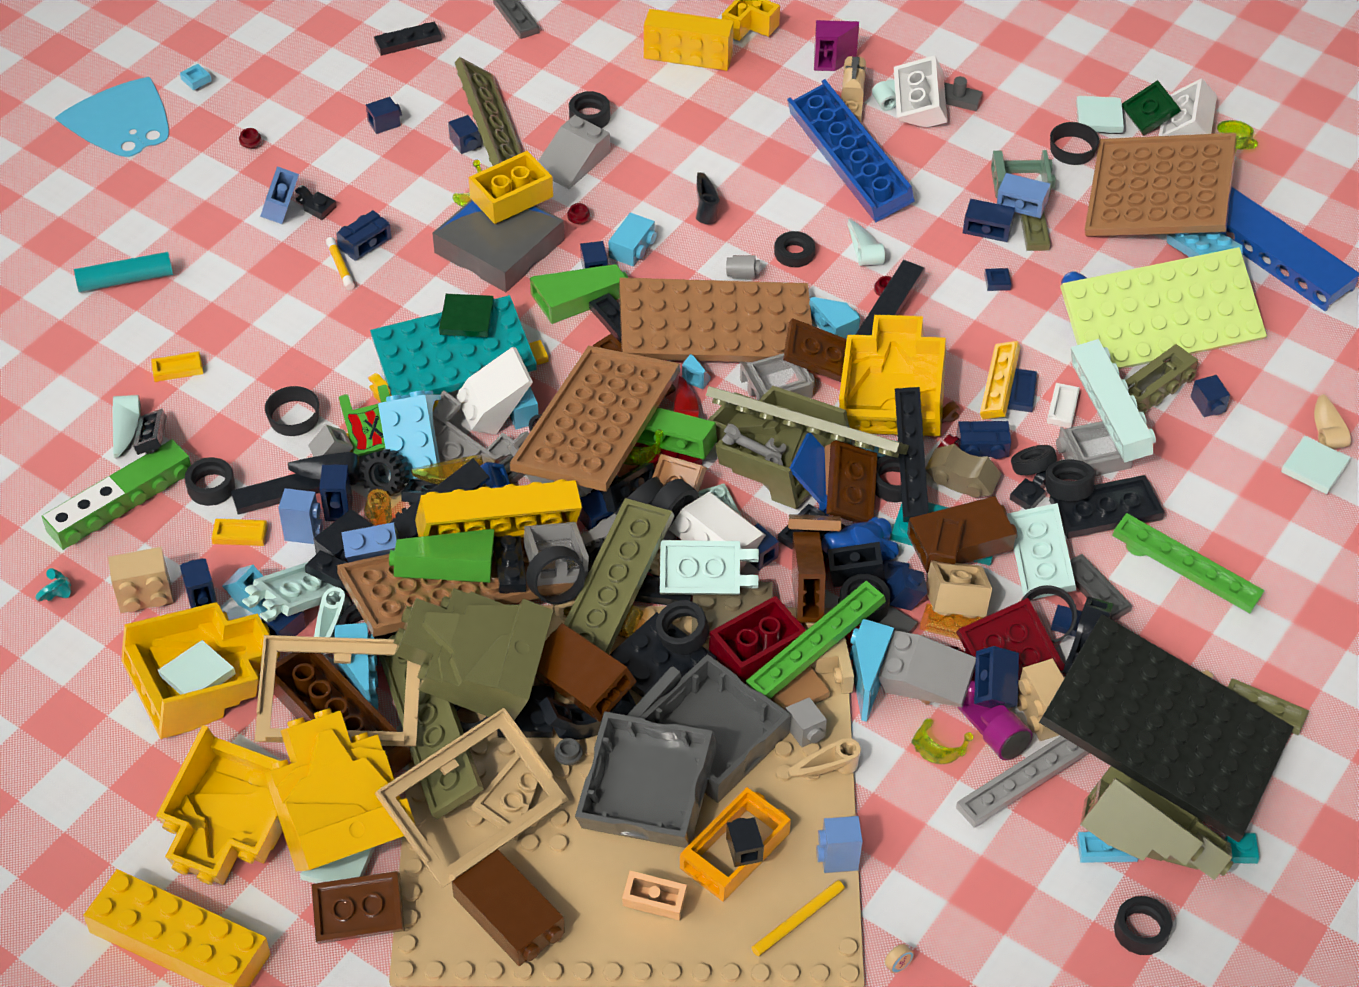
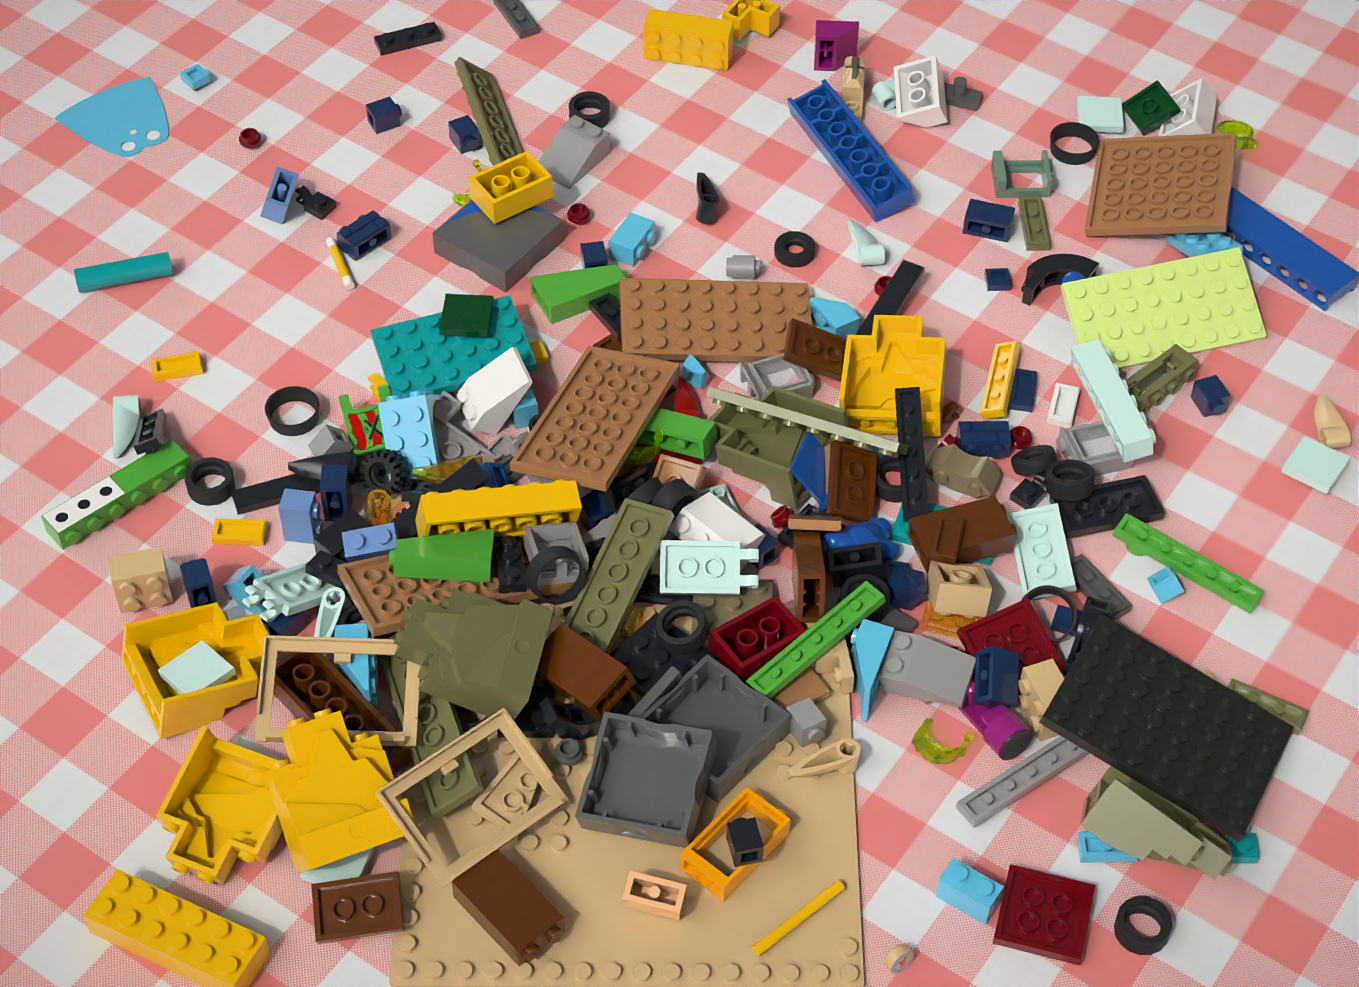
teal piece [35,568,71,602] -> none
light grey bar [722,424,786,466] -> none
medium blue brick [816,816,863,873] -> none
medium blue brick [997,173,1050,218] -> none
none -> dark red plate [770,505,795,528]
none -> medium azure brick [936,858,1004,925]
none -> dark red plate [992,864,1095,965]
none -> dark red plate [1009,426,1032,449]
none -> black arch [1021,254,1099,306]
none -> medium azure slope [1147,566,1185,603]

